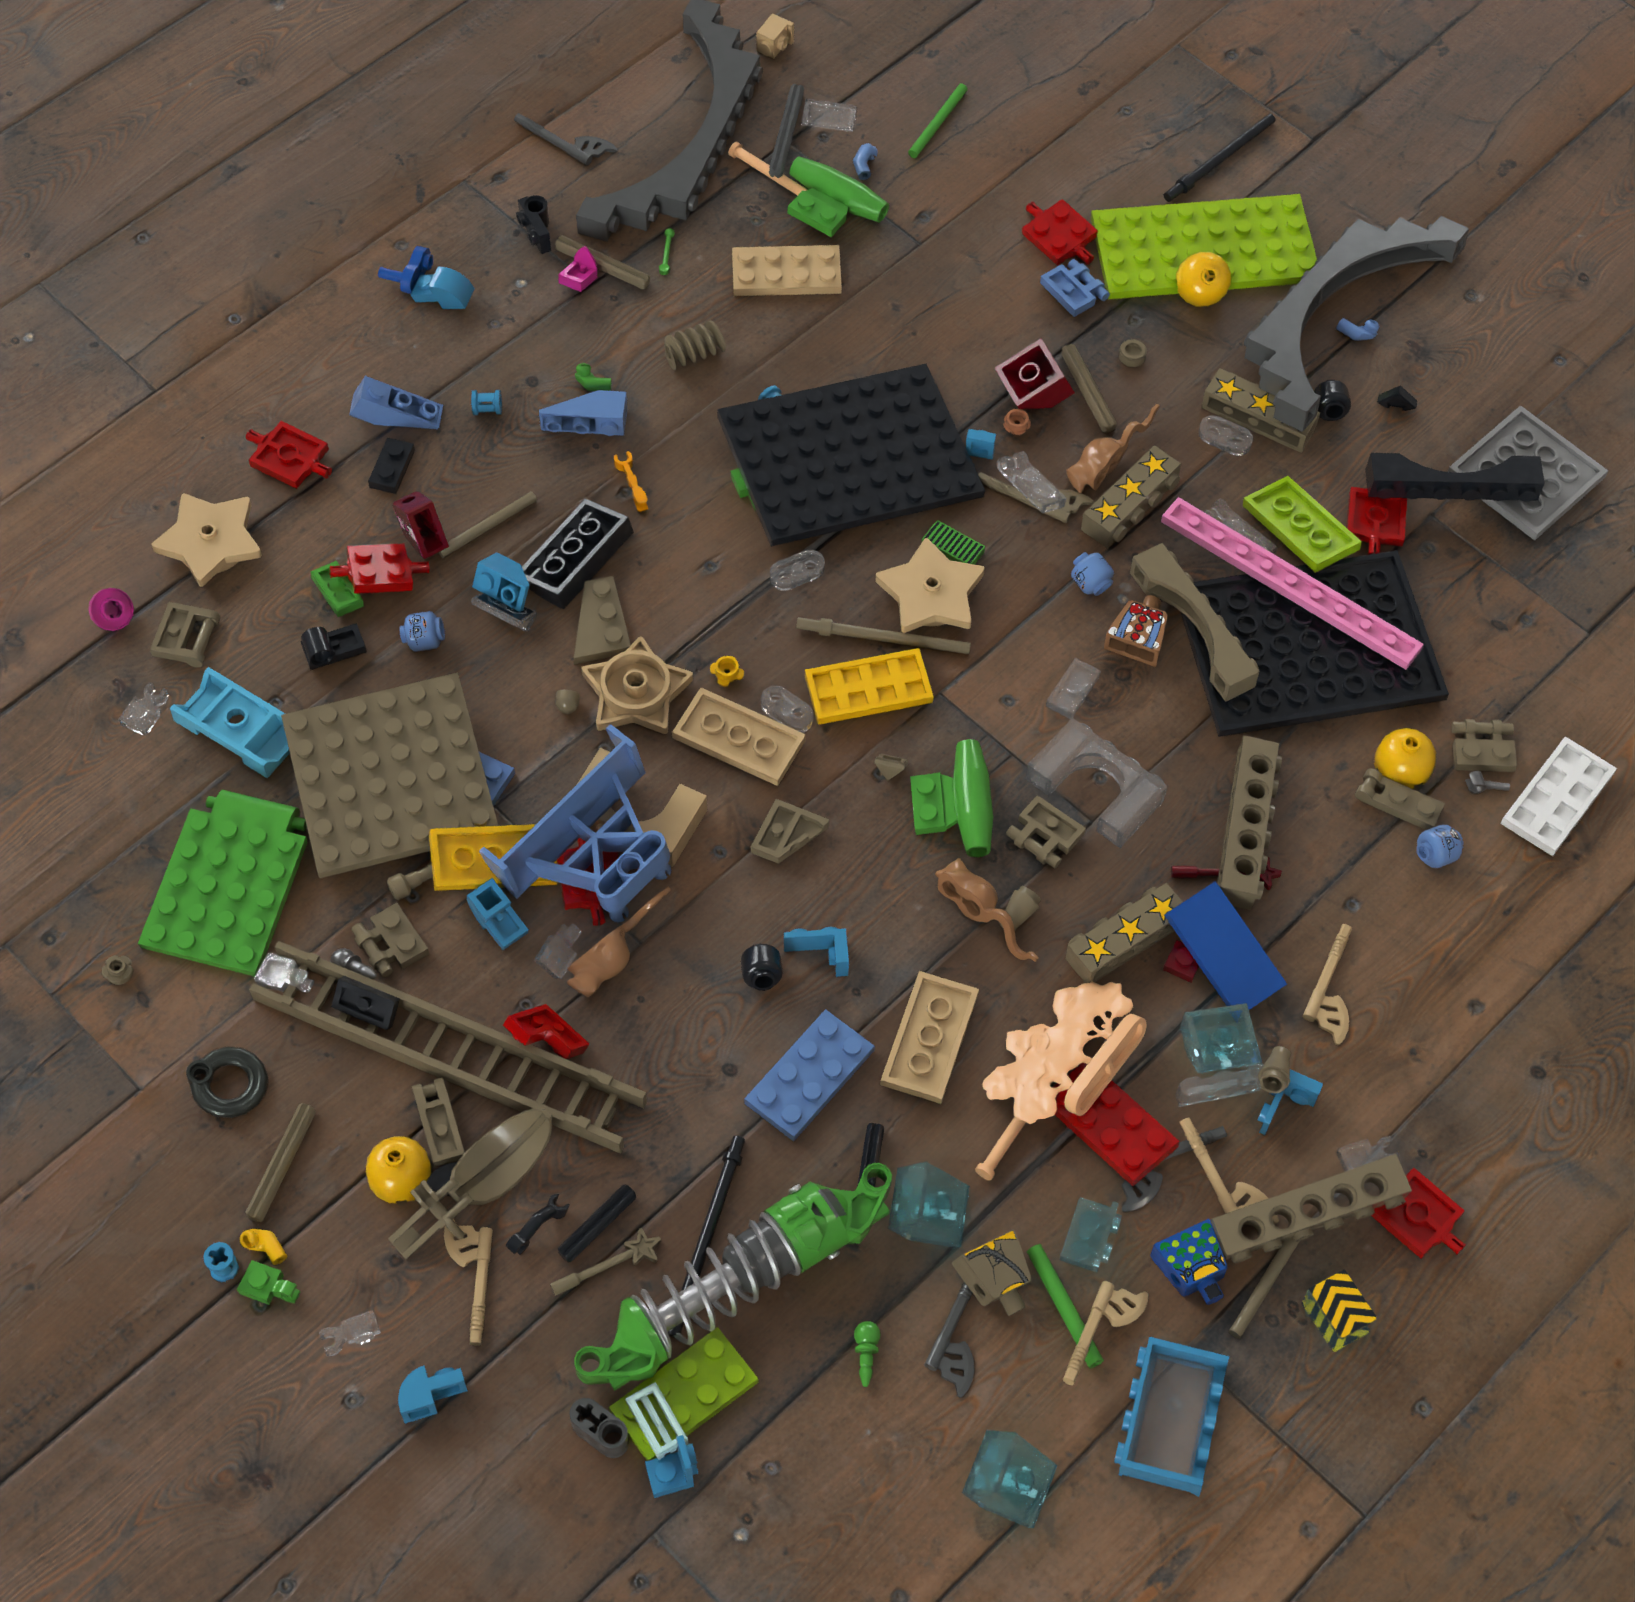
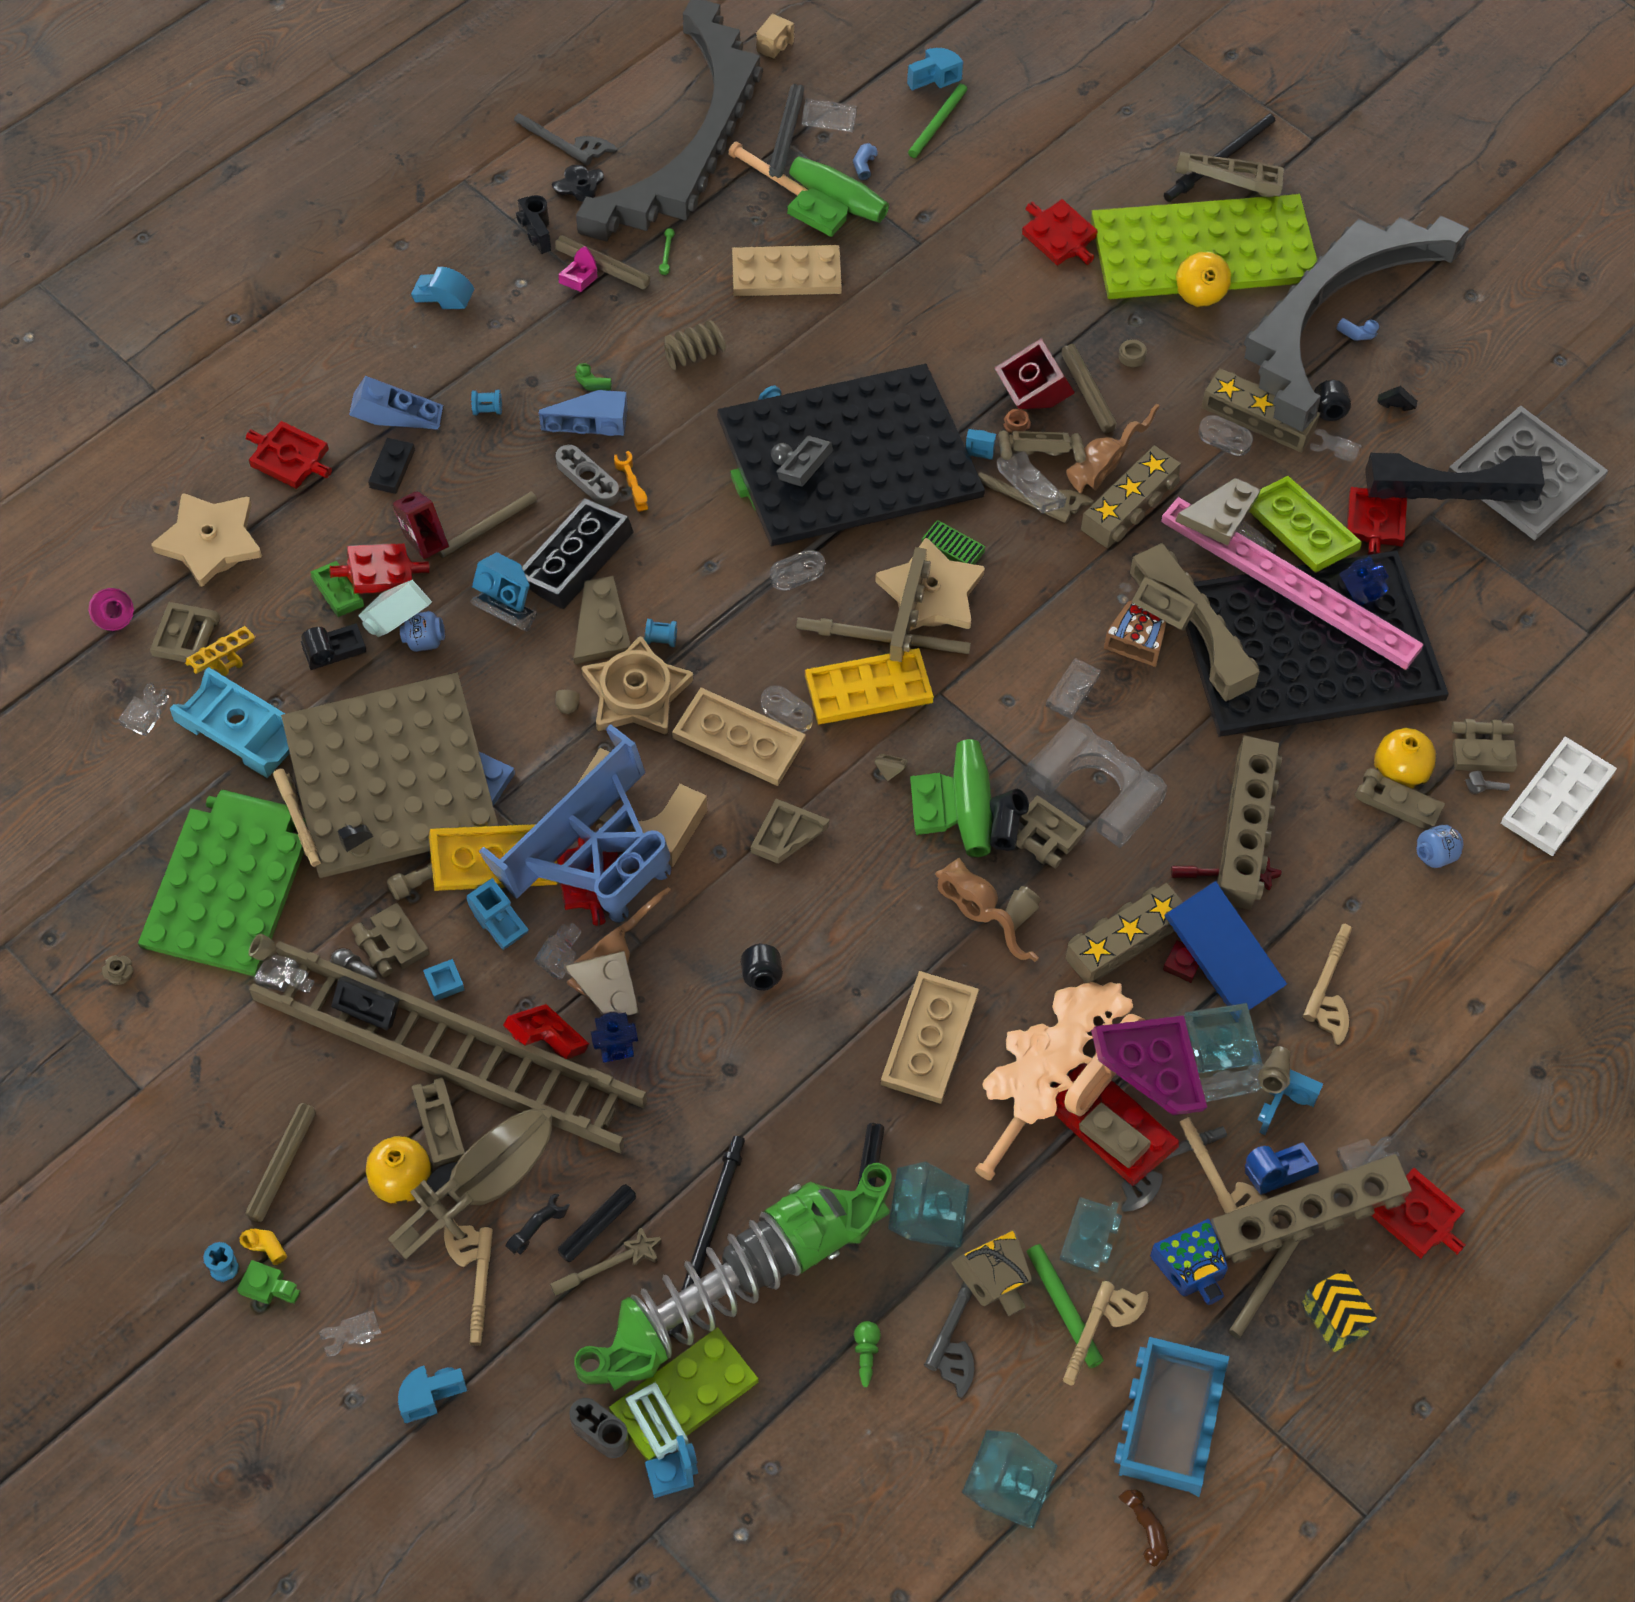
pearl dark grey piece [186,1047,268,1118] -> none
blue piece [378,246,434,294] -> none
yellow plate [710,656,744,687] -> none
medium blue plate [744,1009,875,1142] -> none
dark azure bracket [784,927,849,977] -> none
medium blue plate [1040,259,1110,317] -> none
medium blue head [1071,552,1114,596] -> none
none -> yellow piece [185,626,255,676]
none -> dark tan hinge [248,933,276,961]
none -> tan piece [273,769,321,867]
none -> black tile [337,824,373,852]
none -> light aqua slope [358,580,432,637]
none -> dark azure plate [423,959,465,1001]
none -> black plate [552,165,604,201]
none -> light grey beam [556,445,620,507]
none -> dark tan wing [564,951,639,1020]
none -> clear blue brick [590,1012,638,1063]
none -> dark azure bush [645,619,677,647]
none -> dark grey plate [771,436,833,487]
none -> dark tan plate [890,547,931,662]
none -> dark azure brick [907,48,963,90]
none -> black piece [990,788,1029,851]
none -> dark tan plate [998,430,1086,463]
none -> dark tan plate [1079,1103,1151,1169]
none -> magenta plate [1091,1015,1207,1115]
none -> reddish brown arm [1118,1489,1169,1567]
none -> dark tan plate [1132,576,1198,630]
none -> dark tan plate [1175,151,1284,197]
none -> wing [1175,478,1261,546]
none -> blue plate [1245,1142,1319,1195]
none -> clear plate [1310,429,1363,461]
none -> clear blue brick [1339,556,1390,606]

